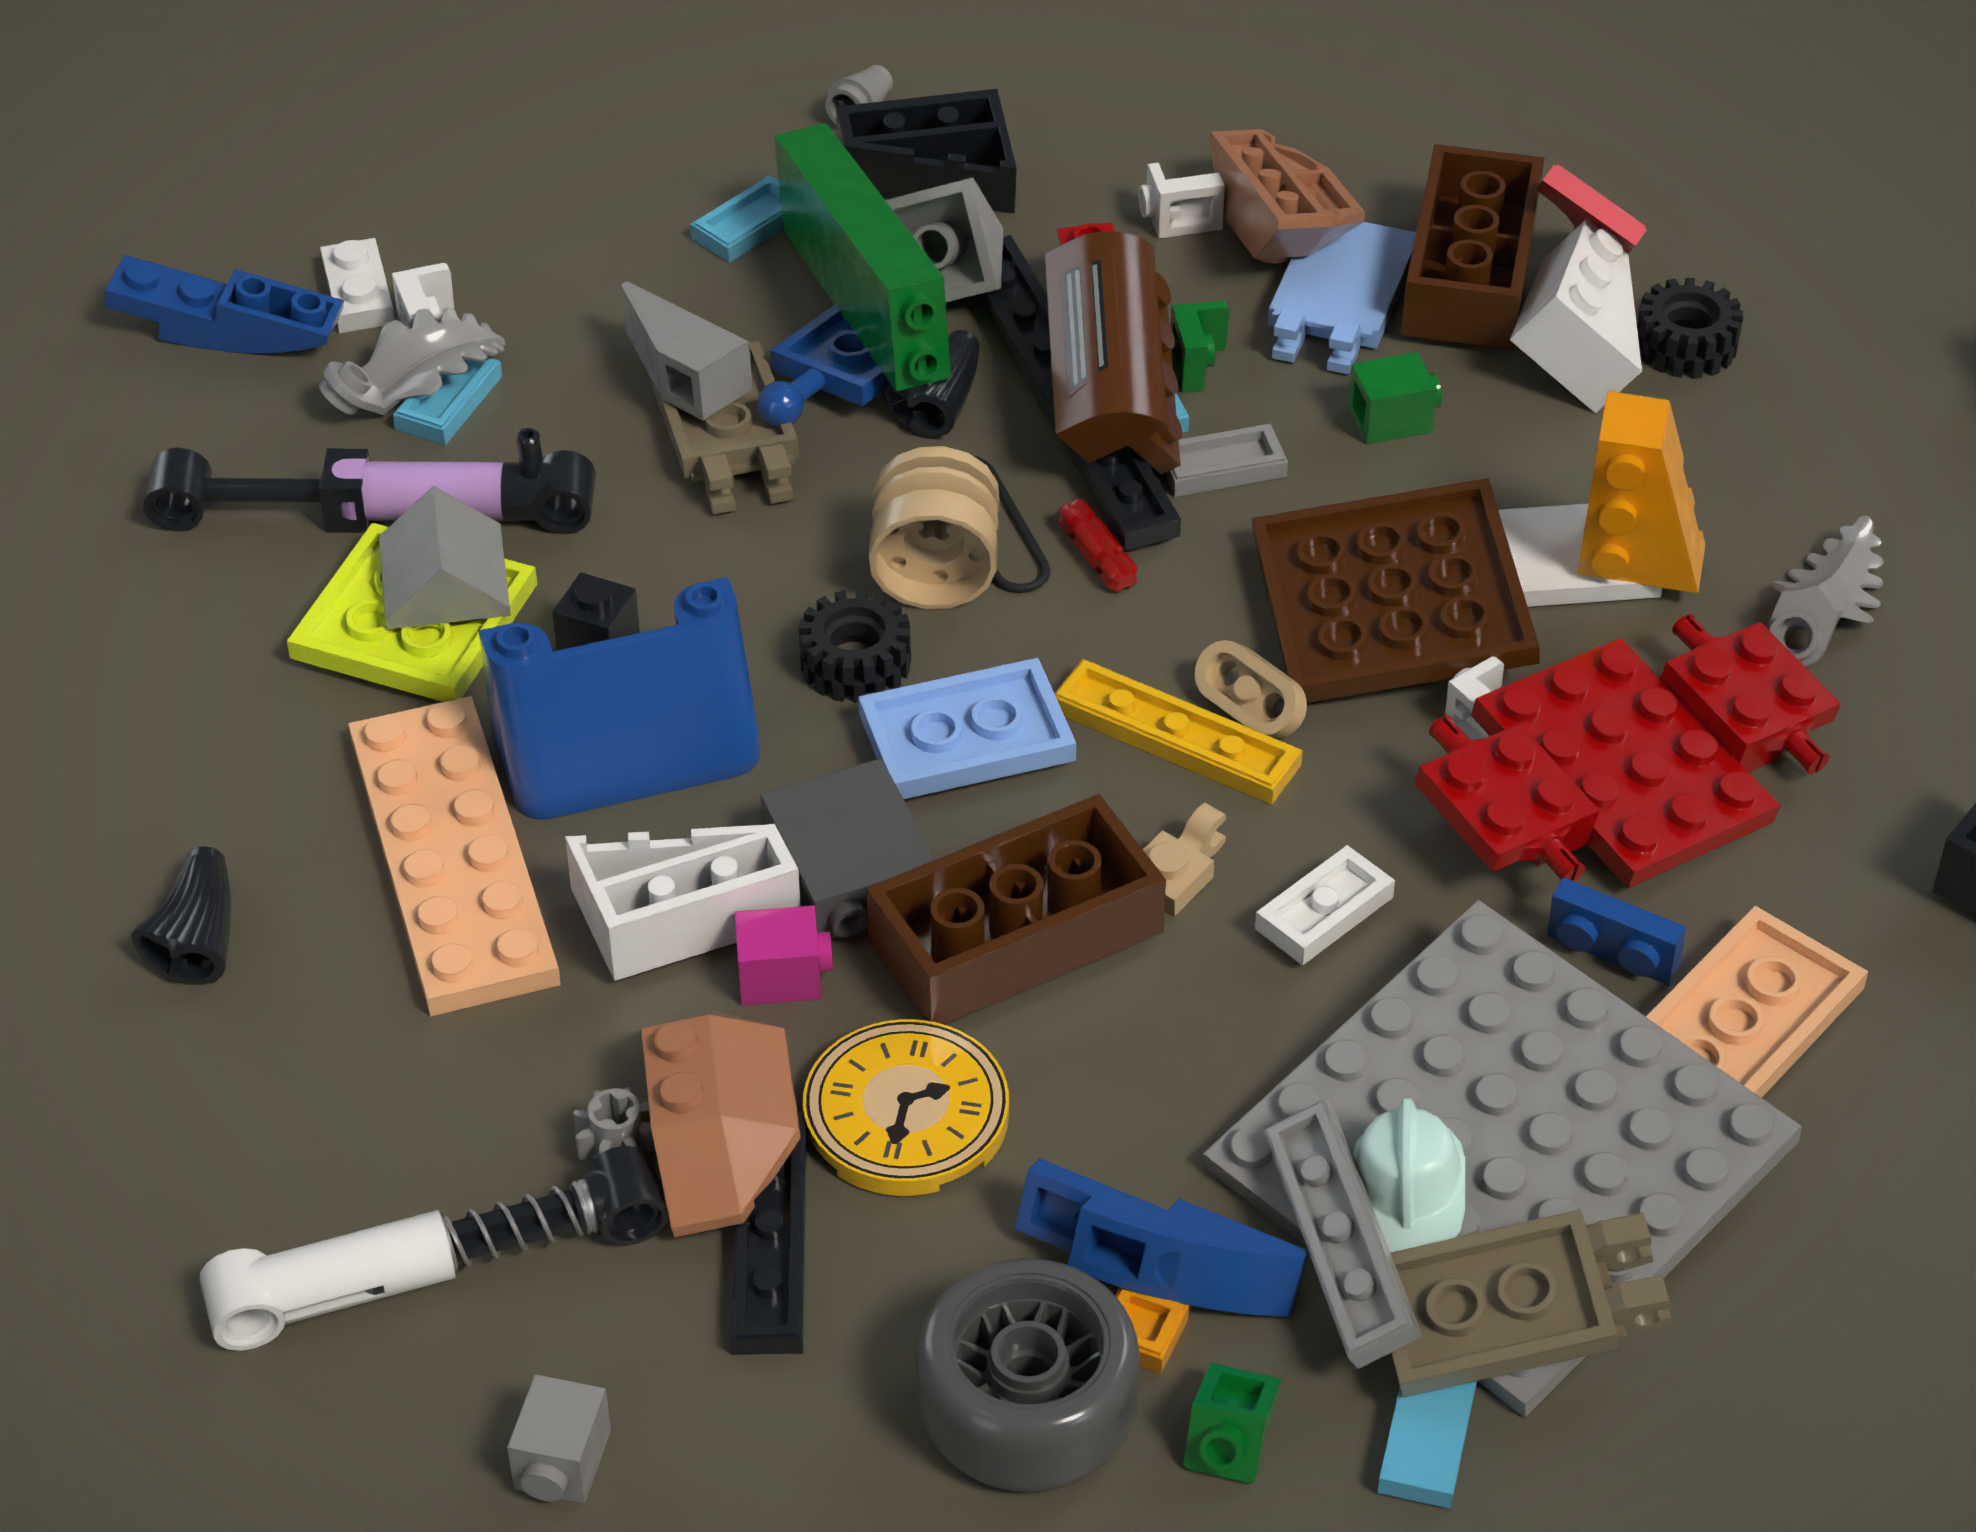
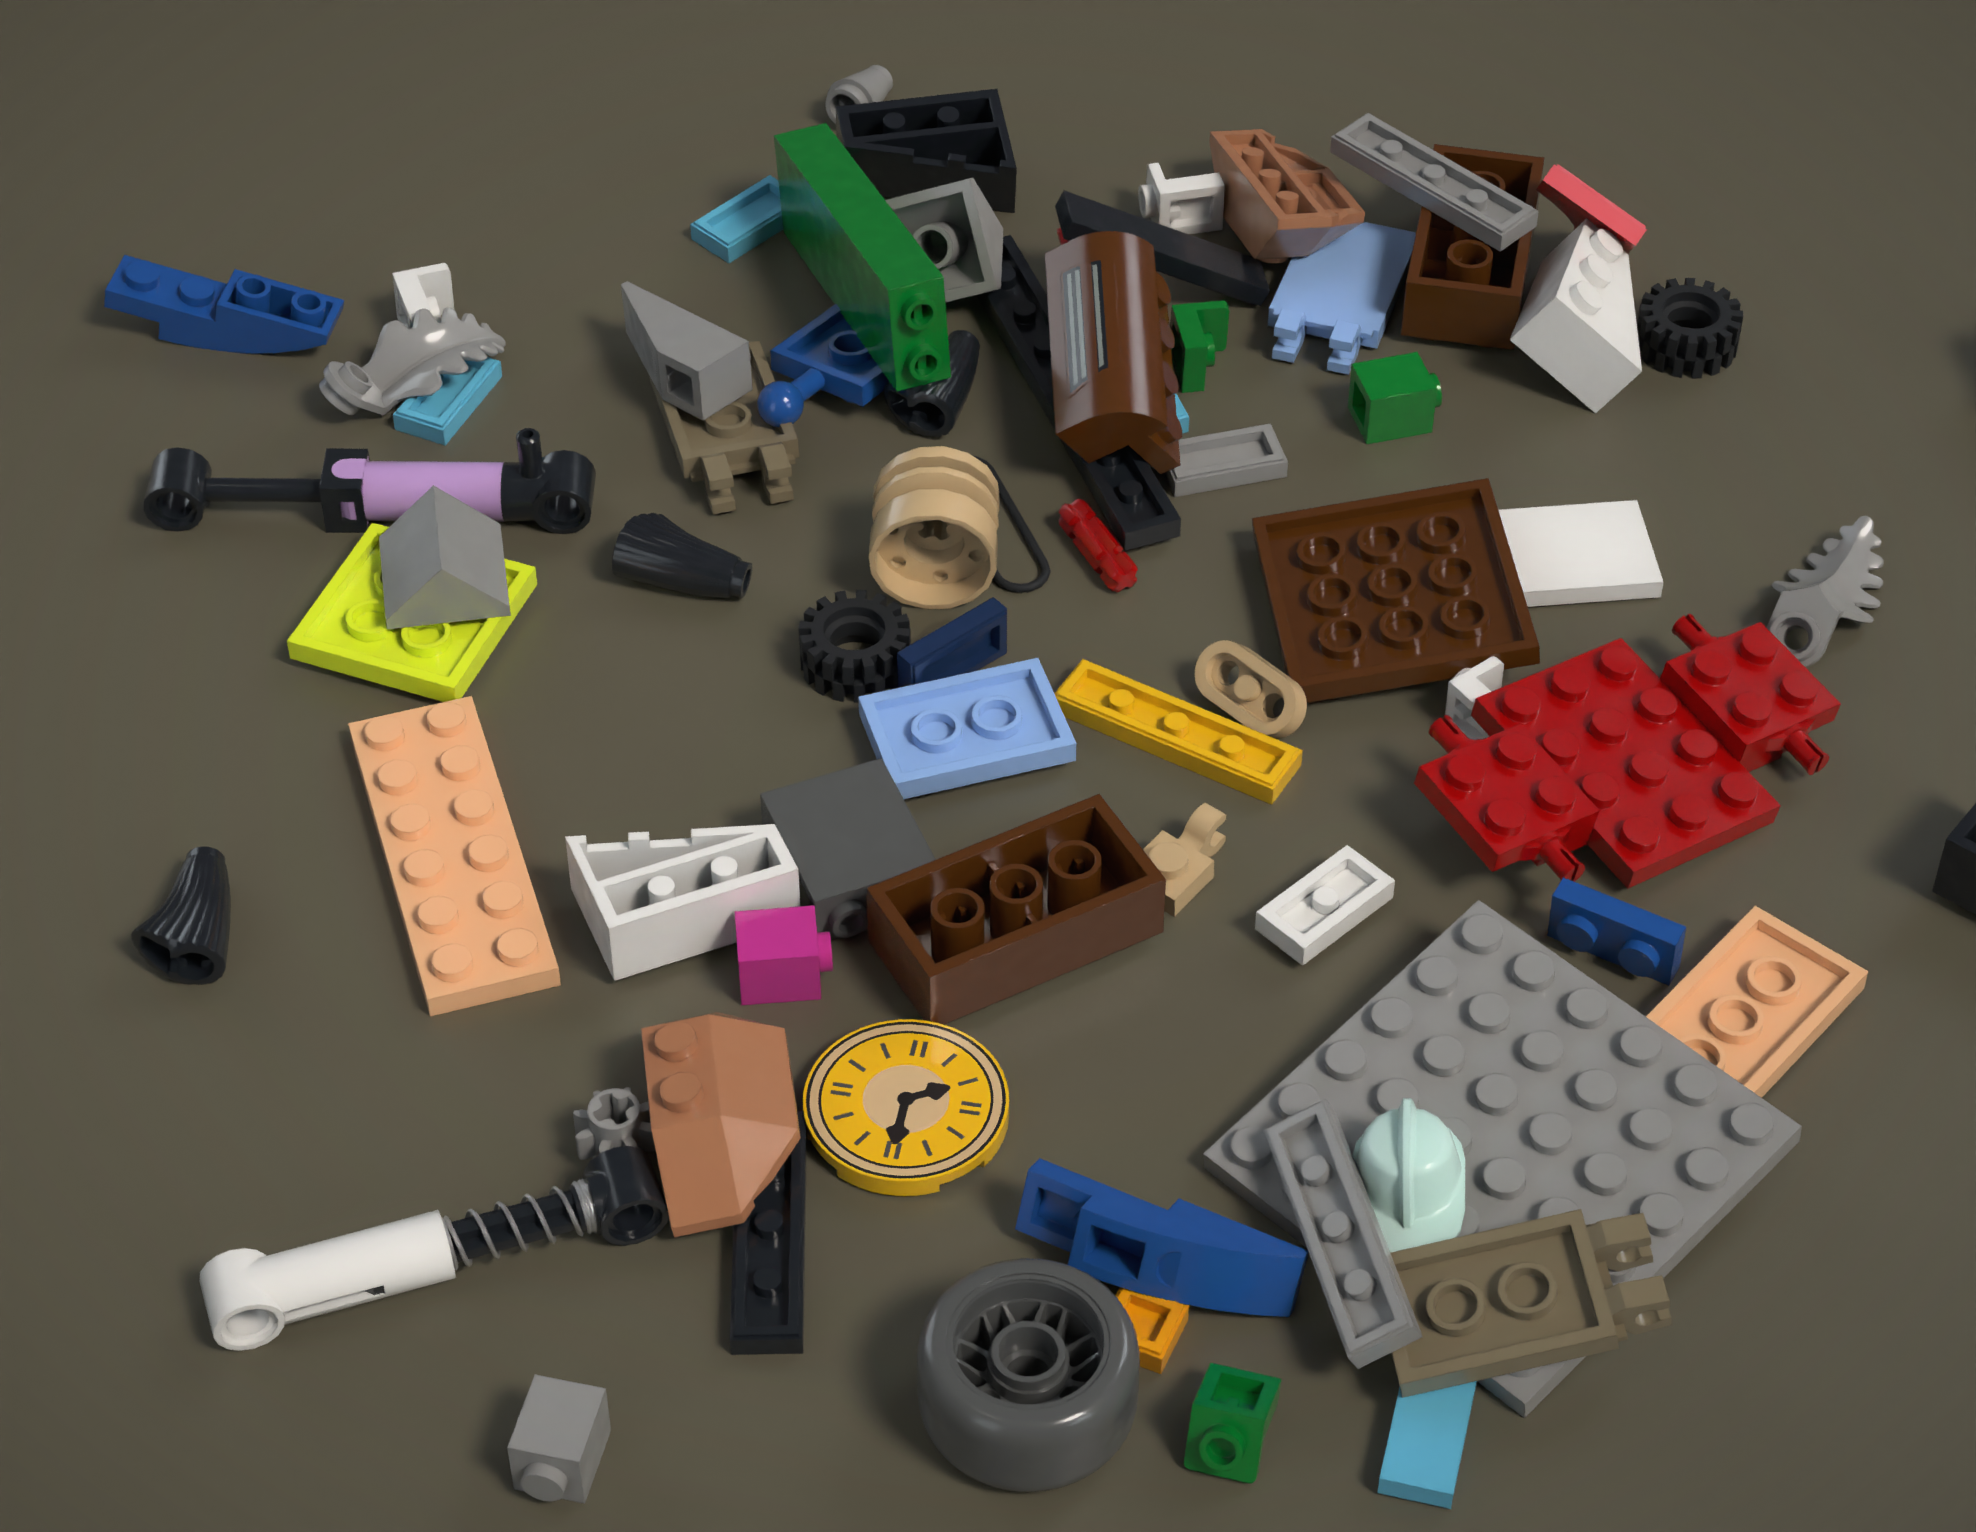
white plate [320,238,395,334] -> none
blue windscreen [479,577,760,820] -> none
black brick [552,572,640,651] -> none
light orange wedge [1577,391,1706,594] -> none
none -> black piece [612,513,752,598]
none -> dark blue tile [897,597,1007,688]
none -> black tile [1055,190,1270,306]
none -> light grey tile [1330,113,1539,252]

